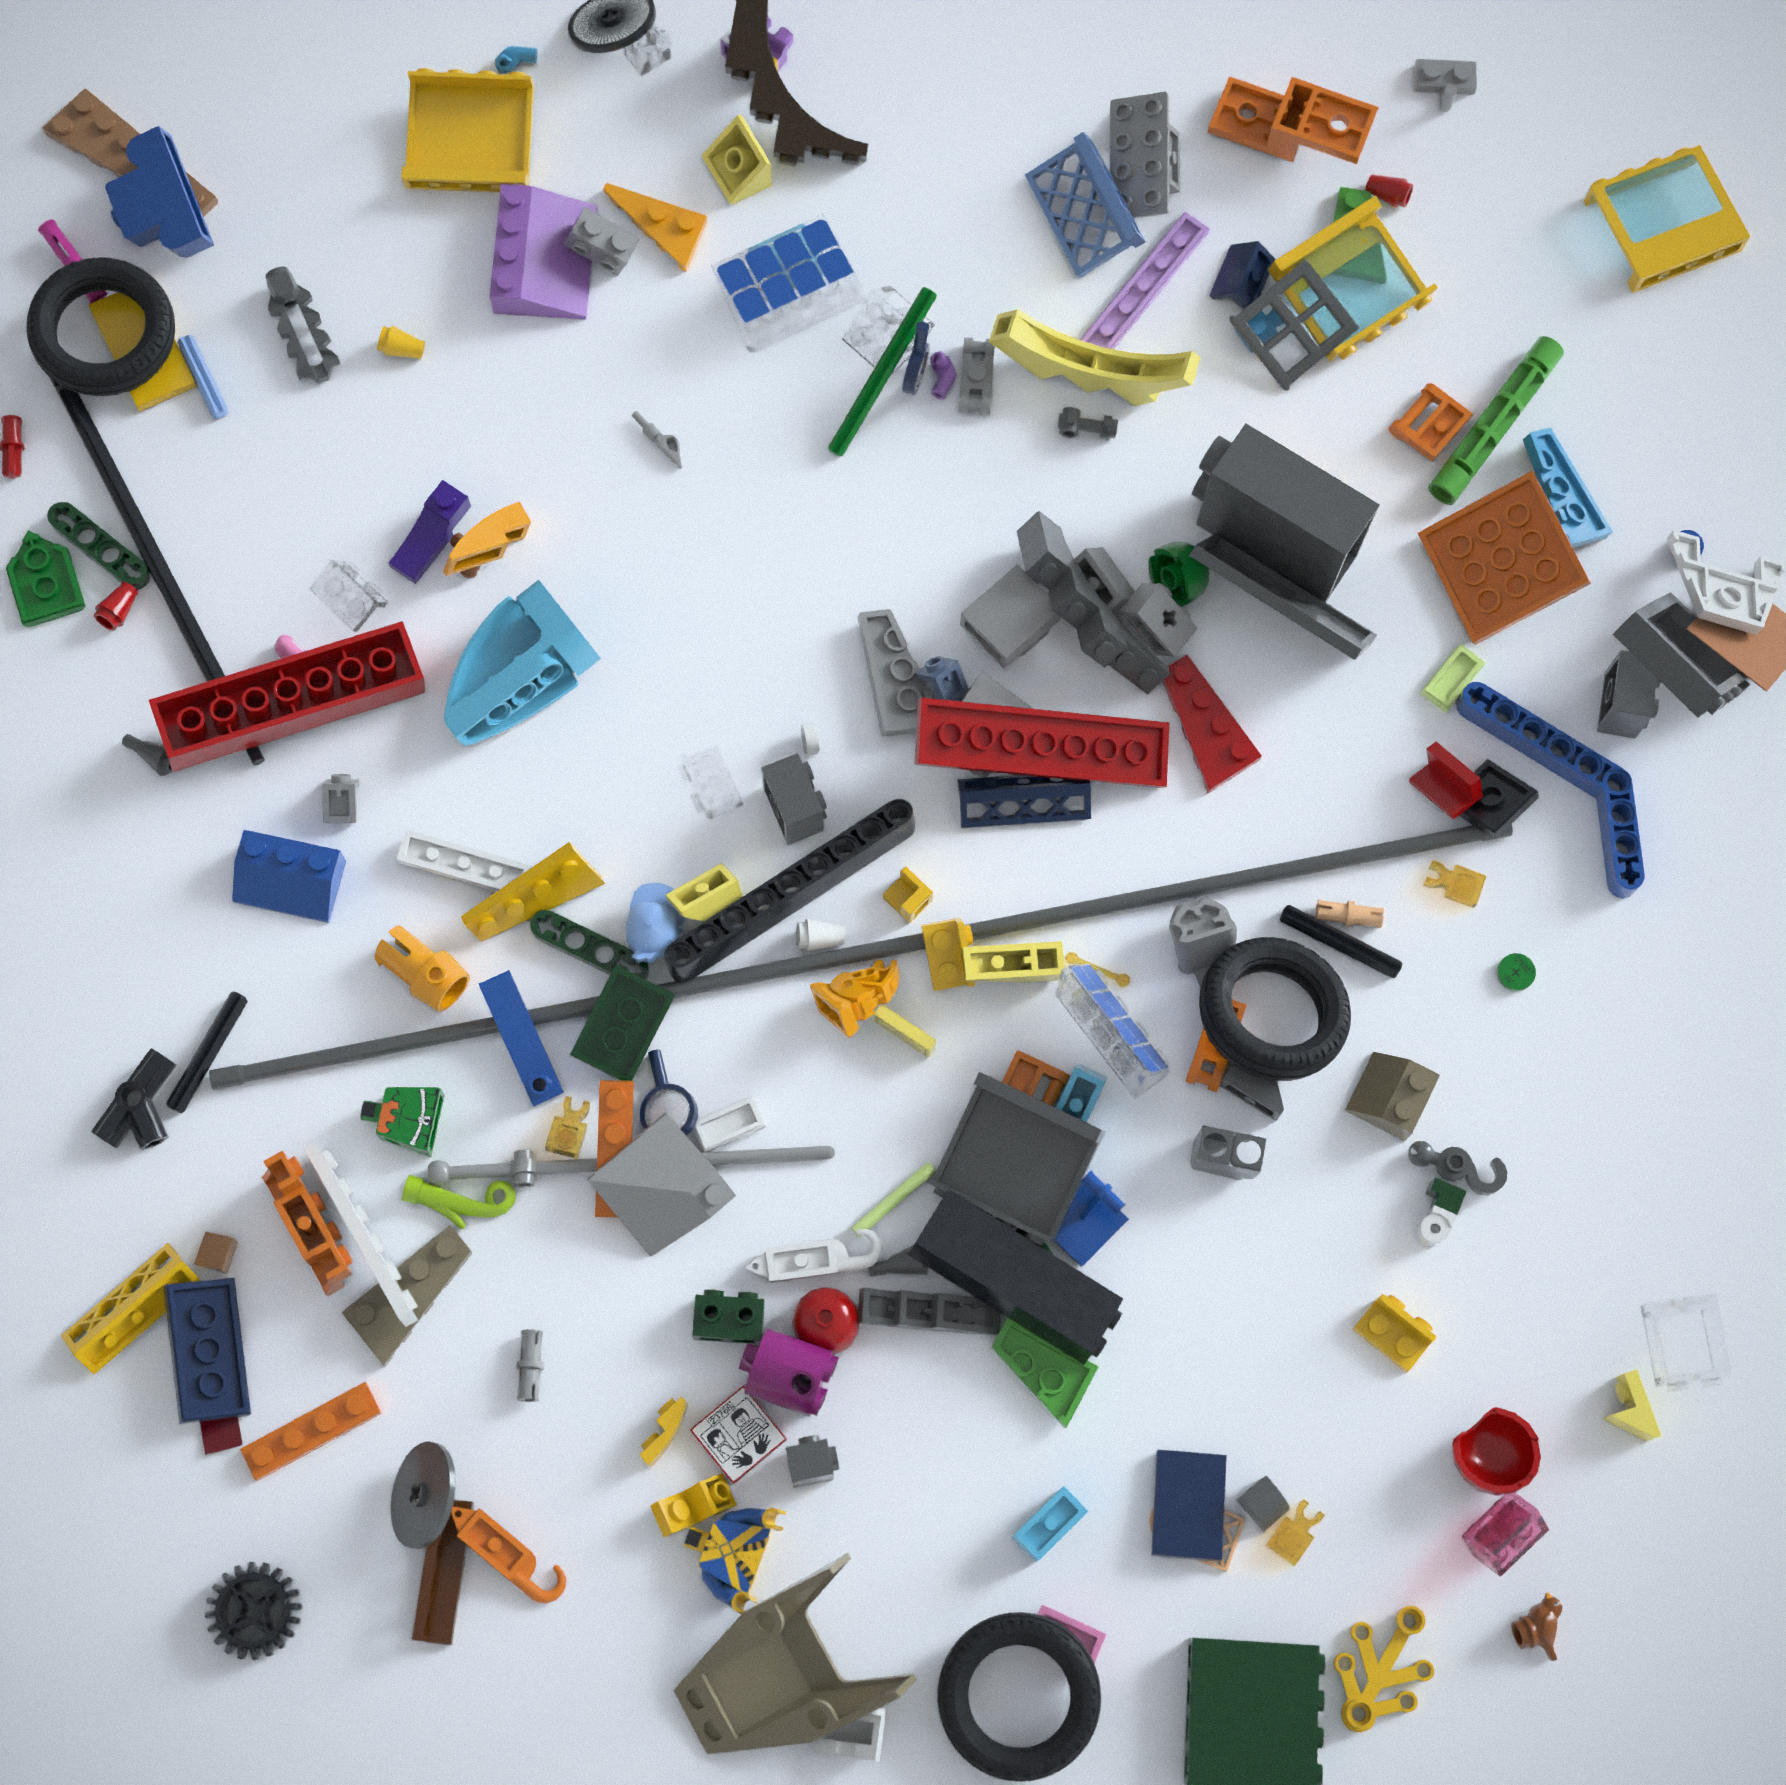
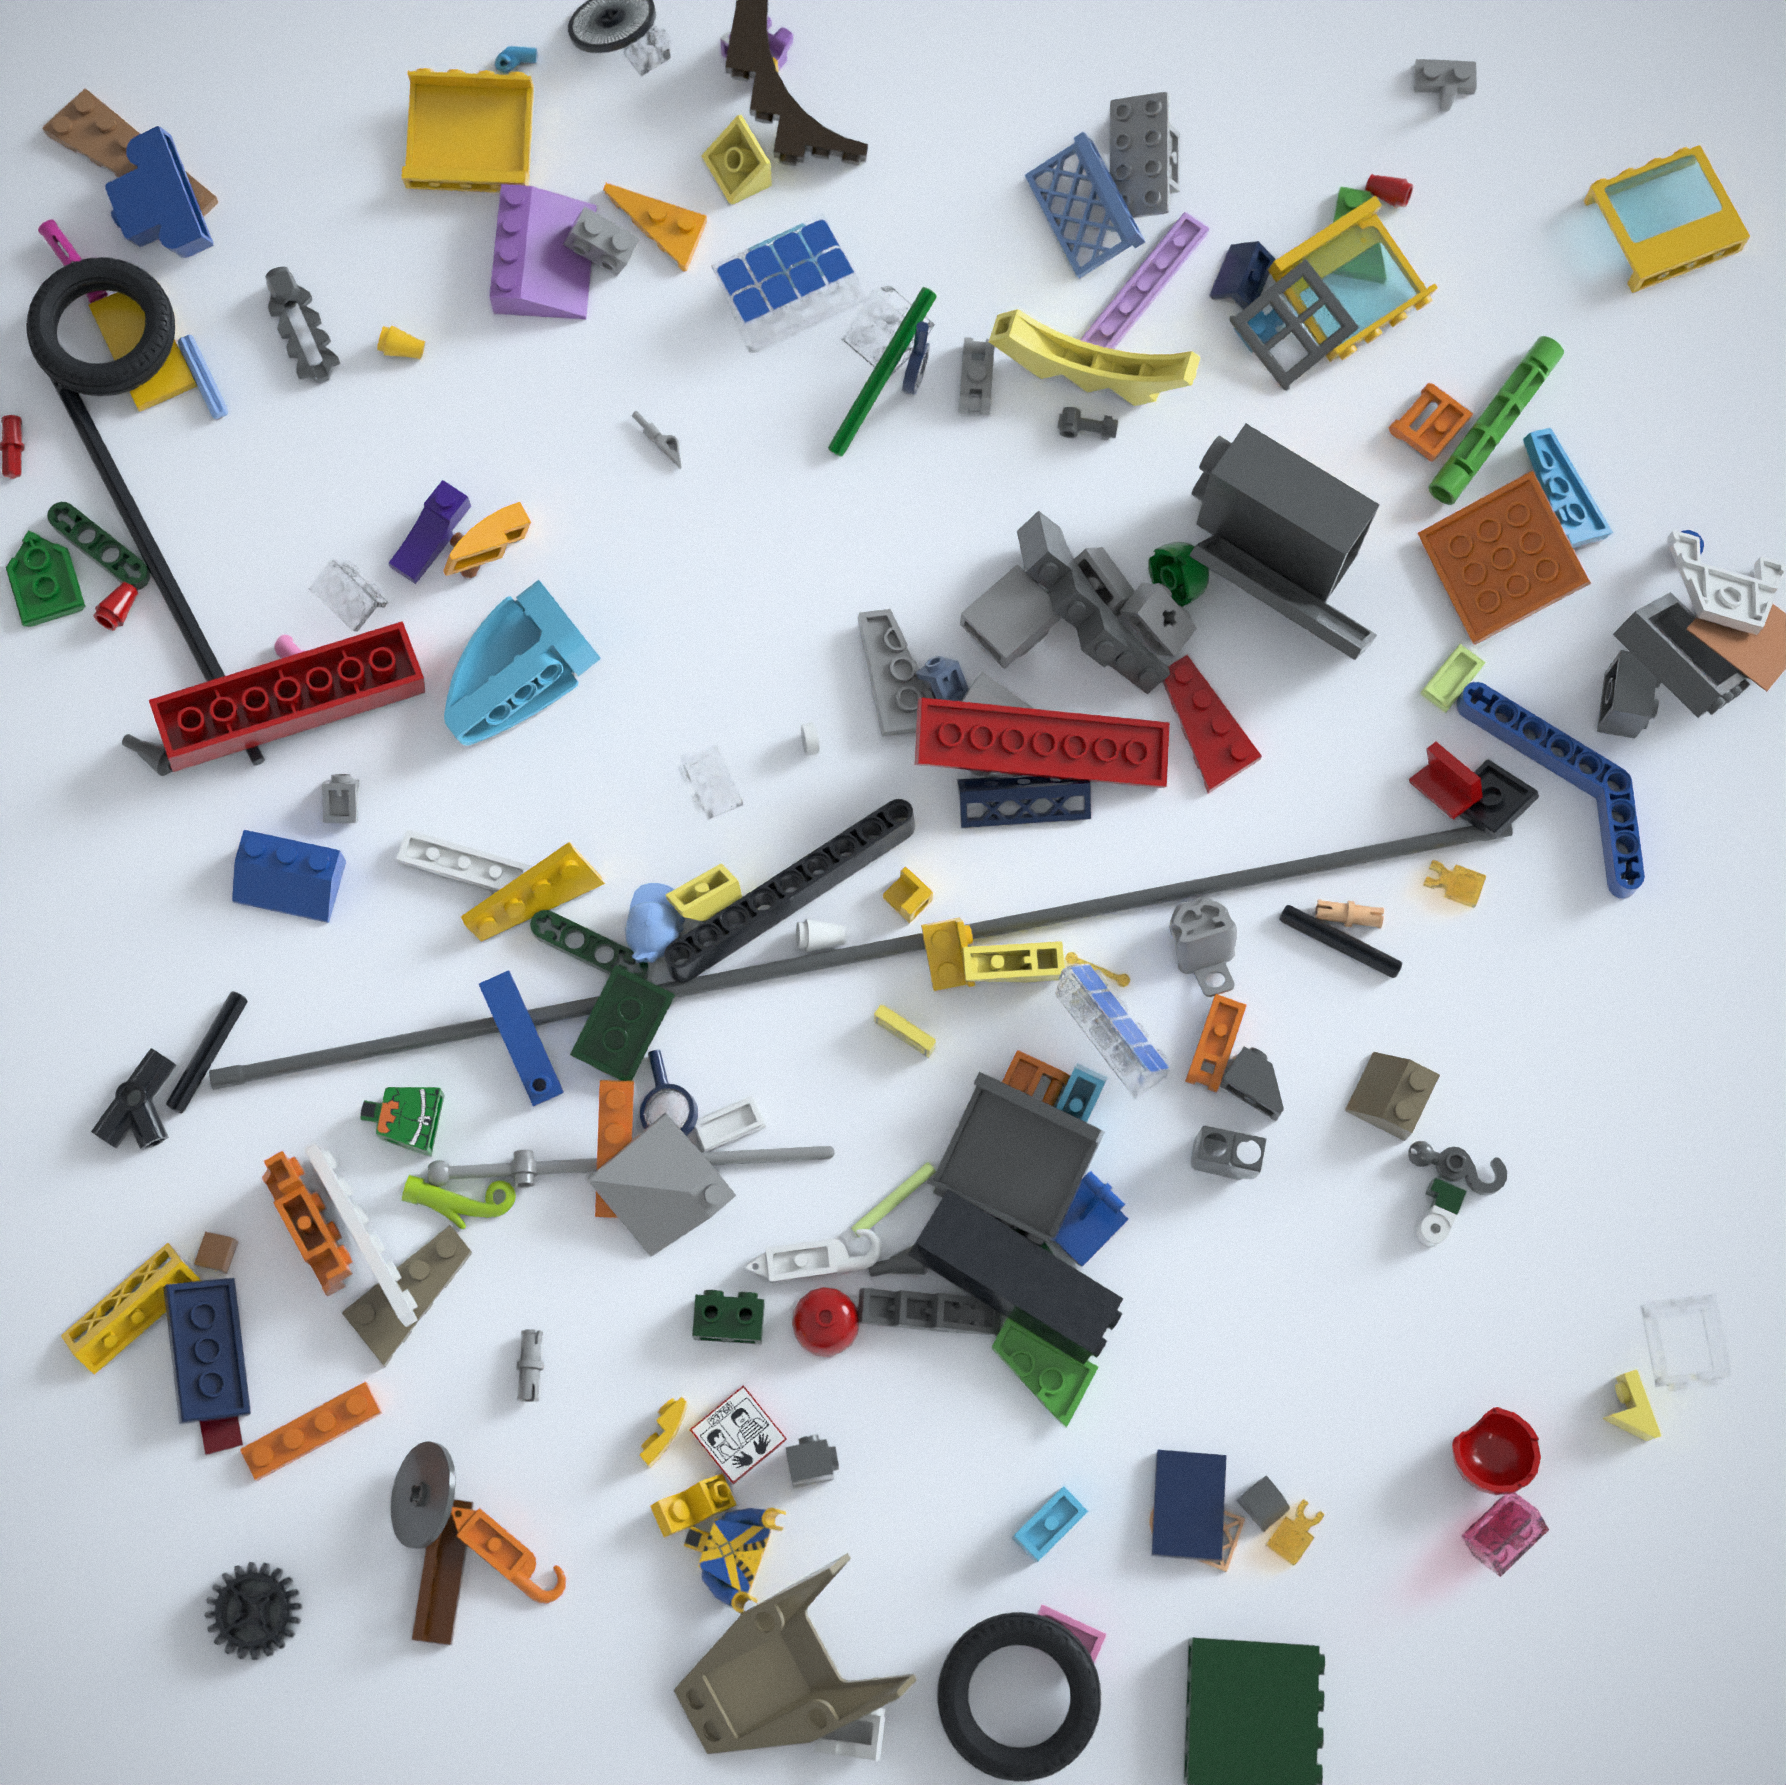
light orange piece [374,925,470,1012] -> none
clear yellow plate [545,1096,590,1159] -> none
magenta cylinder [738,1328,839,1417] -> none
dark grey brick [761,753,827,845] -> none
light orange piece [809,960,900,1038] -> none
medium lavender arm [930,351,957,400] -> none
black tyre [1199,937,1351,1081] -> none
orange bracket [1207,76,1379,165] -> none
yellow plant [1333,1606,1435,1732] -> none
yellow bracket [1352,1293,1437,1373] -> none
green piece [1497,953,1536,991] -> none
dark orange animal [1511,1592,1563,1662] -> none

